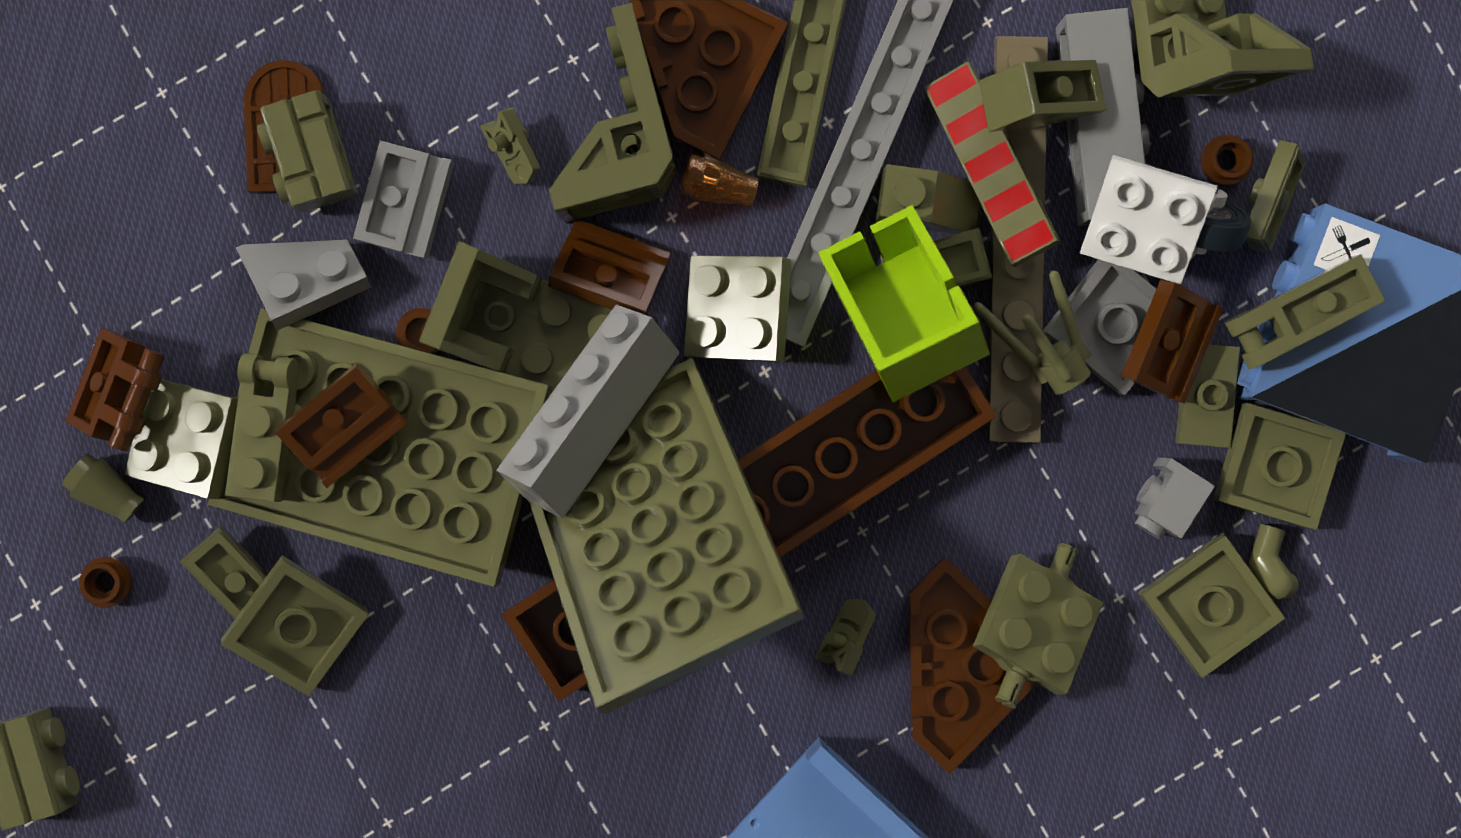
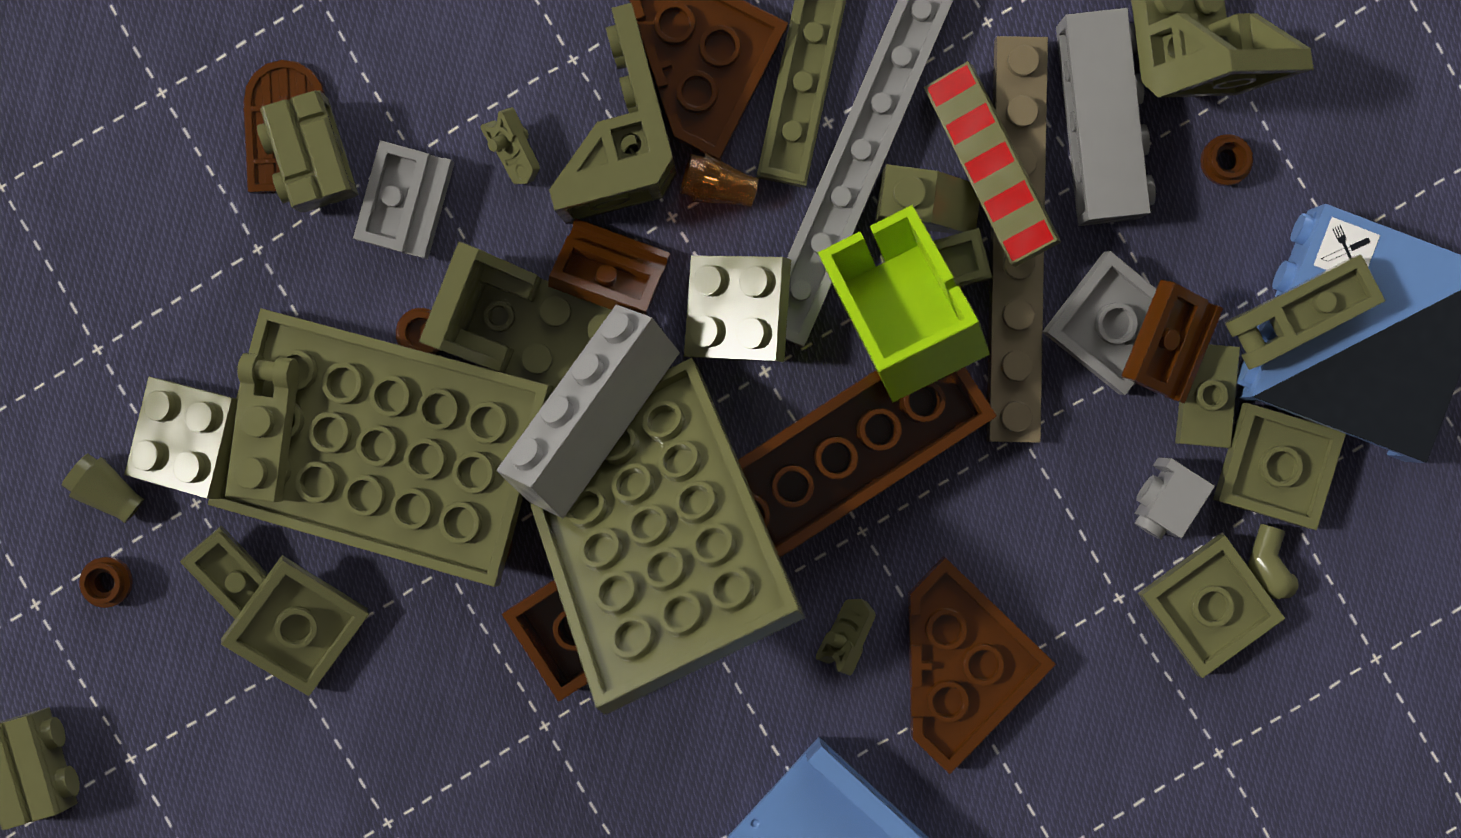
reddish brown plate [65,327,165,452] -> none
light grey wing [236,240,371,331] -> none
reddish brown plate [275,362,408,488] -> none
olive plant [973,271,1091,395] -> none
olive plate [973,543,1103,708] -> none
olive slope [979,60,1106,132] -> none
white plate [1080,155,1251,285] -> none
olive plate [1245,140,1306,254] -> none

